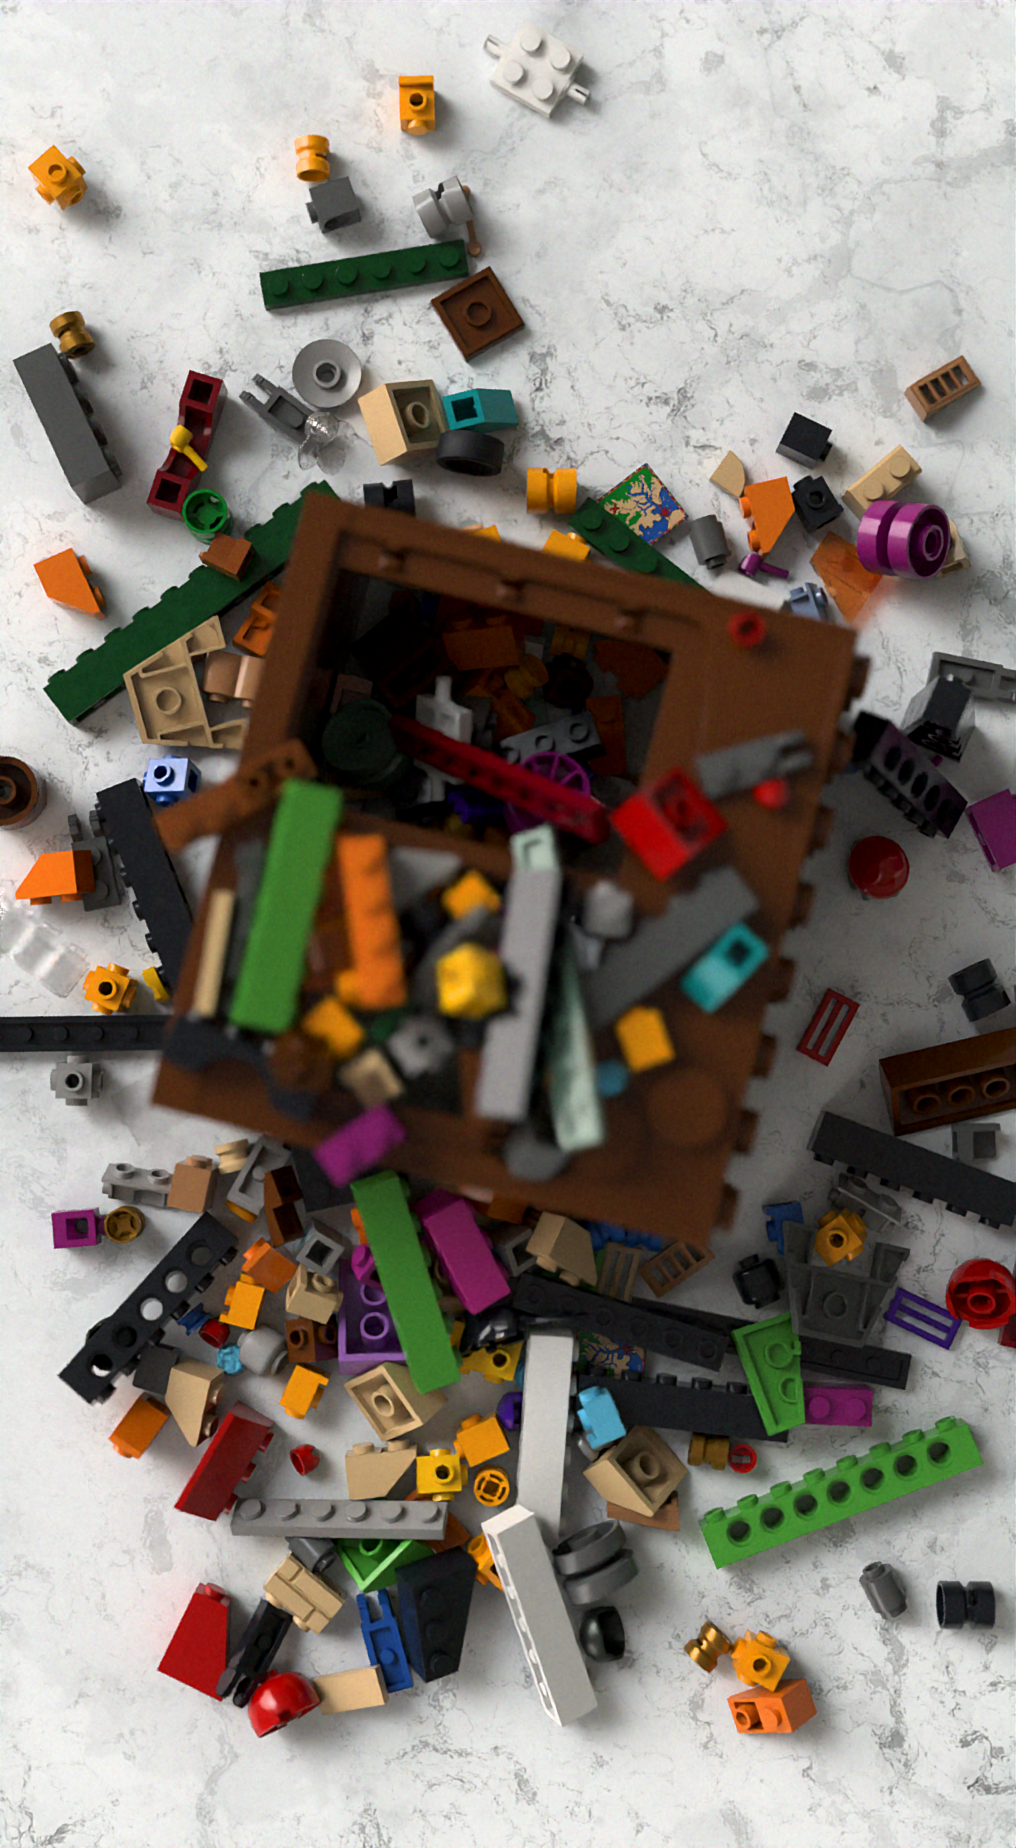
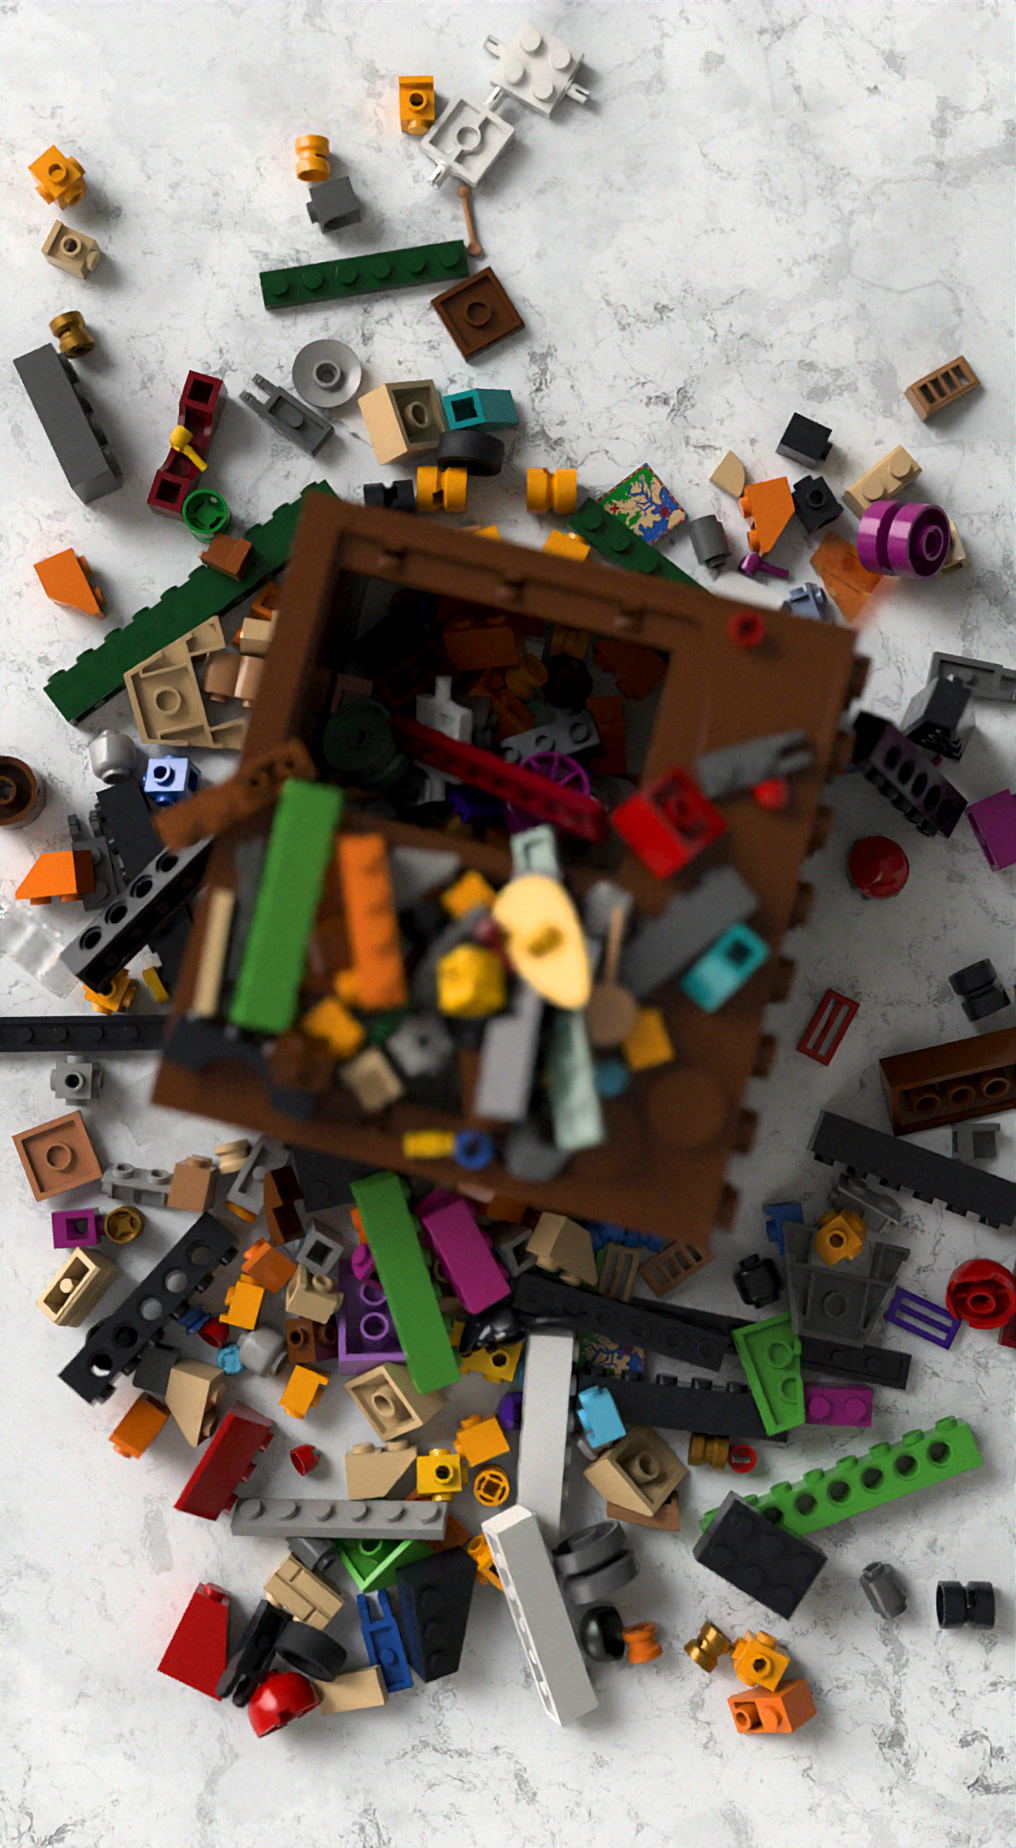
clear plate [298,412,357,476] -> none
magenta brick [315,1103,407,1185] -> none
light grey wheel [412,175,475,239] -> none
none -> nougat plate [12,1110,104,1202]
none -> tan brick [36,1246,120,1328]
none -> tan brick [41,220,101,280]
none -> black brick [59,834,218,994]
none -> light grey head [89,730,137,785]
none -> tan panel [239,611,276,659]
none -> black tyre [275,1620,347,1682]
none -> yellow piece [406,1133,455,1156]
none -> light orange wheel [417,466,468,513]
none -> white plate [419,87,516,190]
none -> blue bush [454,1131,491,1167]
none -> dark red hand [477,916,518,974]
none -> yellow shield [494,878,589,1006]
none -> light nougat piece [584,907,635,1044]
none -> orange wheel [621,1621,663,1663]
none -> black brick [692,1490,828,1621]

